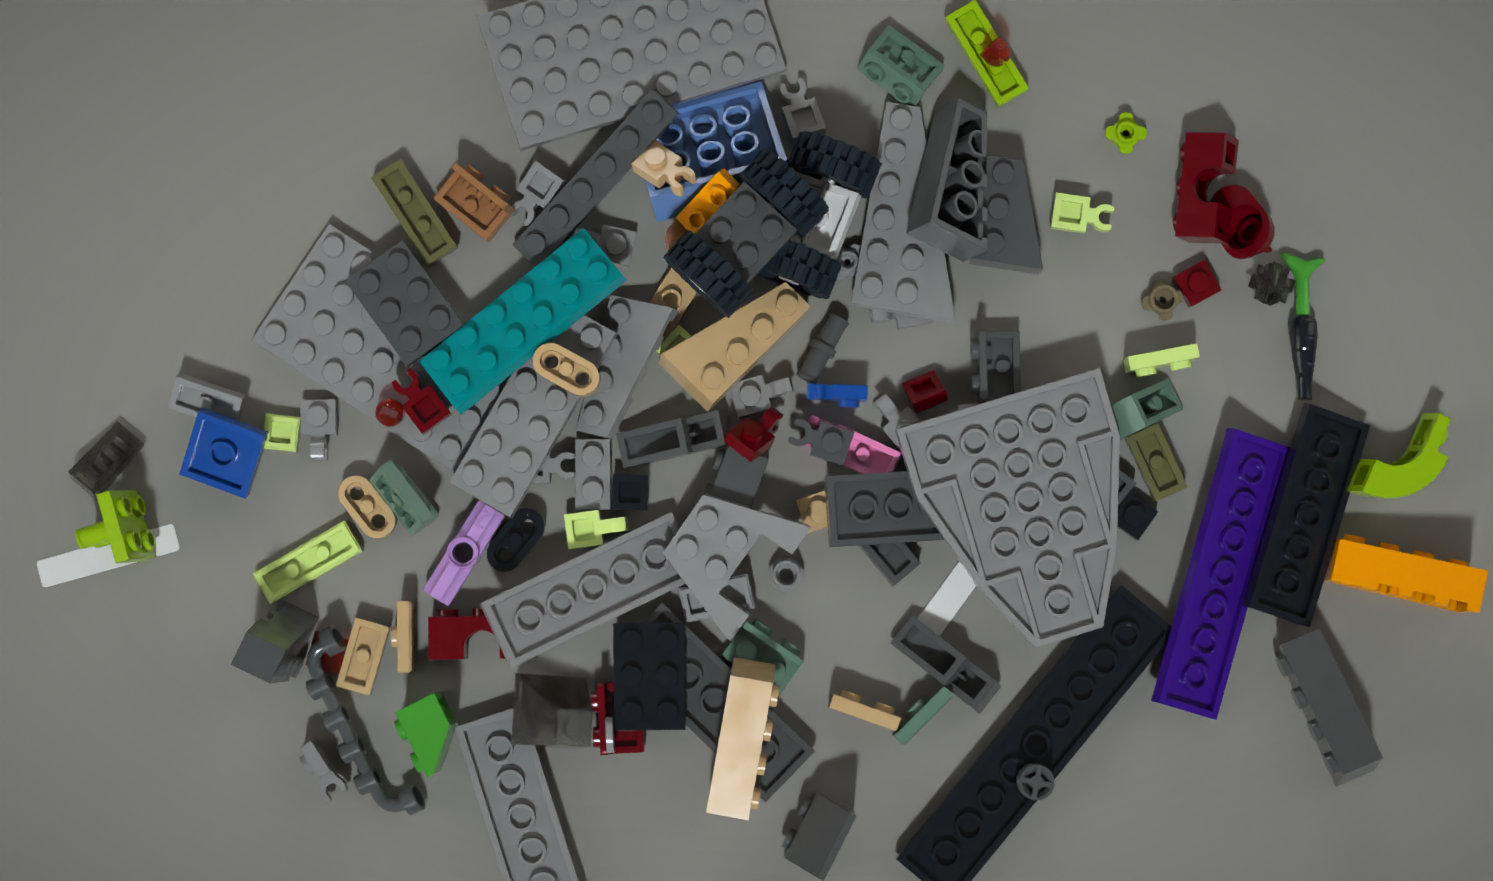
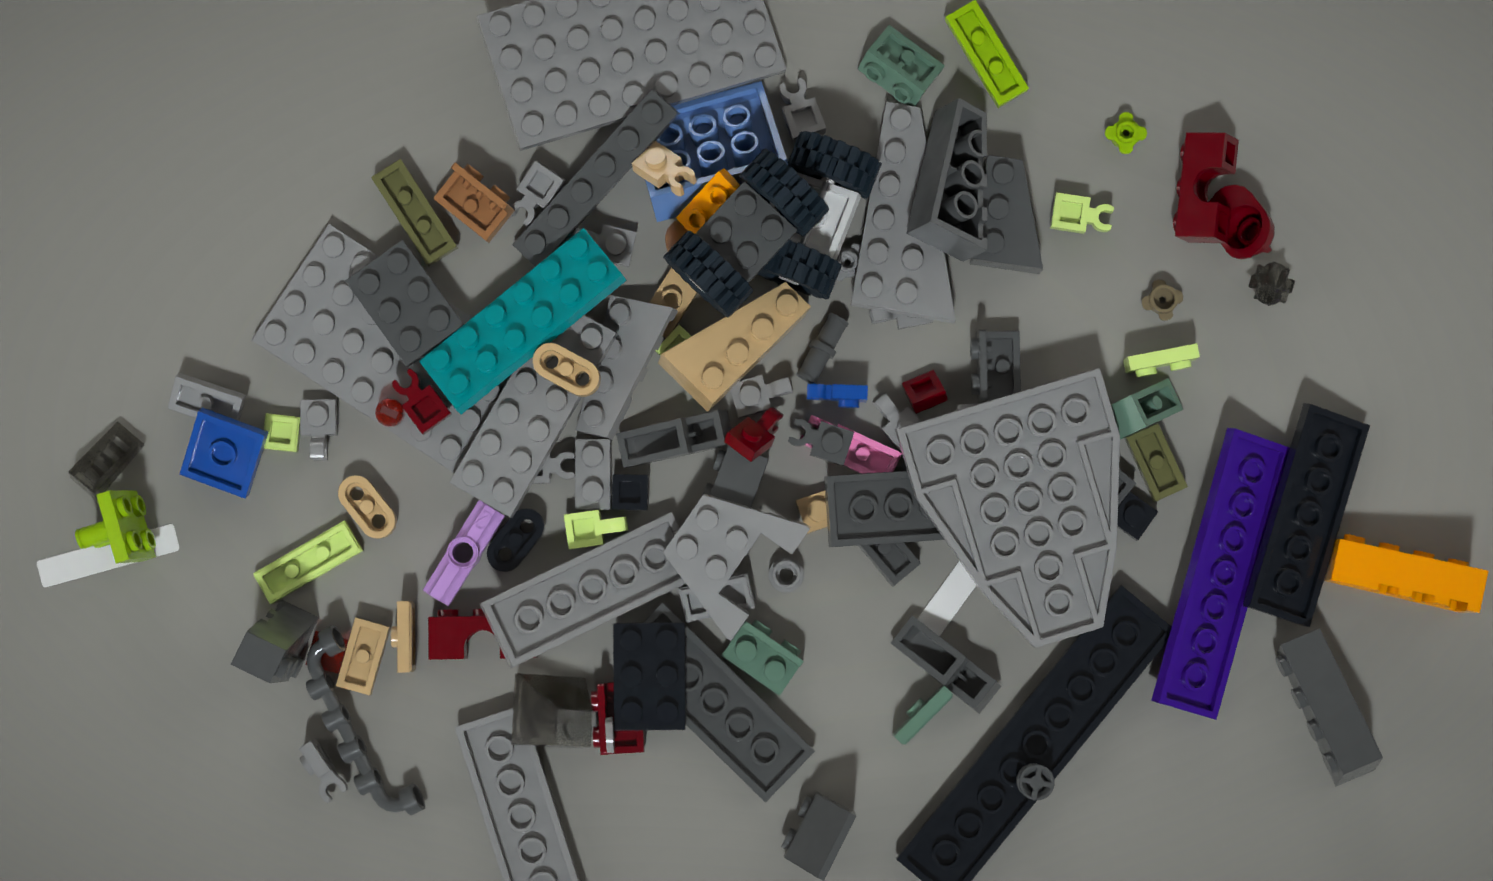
sand green bracket [369,459,439,537] -> none
bright green slope [394,691,457,777] -> none
tan wedge [706,657,780,820] -> none
tan plate [828,689,901,731] -> none
clear red hinge [980,36,1011,67] -> none
dark red plate [1172,260,1222,308] -> none
black piece [1280,253,1325,400] -> none
lime arch [1347,413,1451,498] -> none

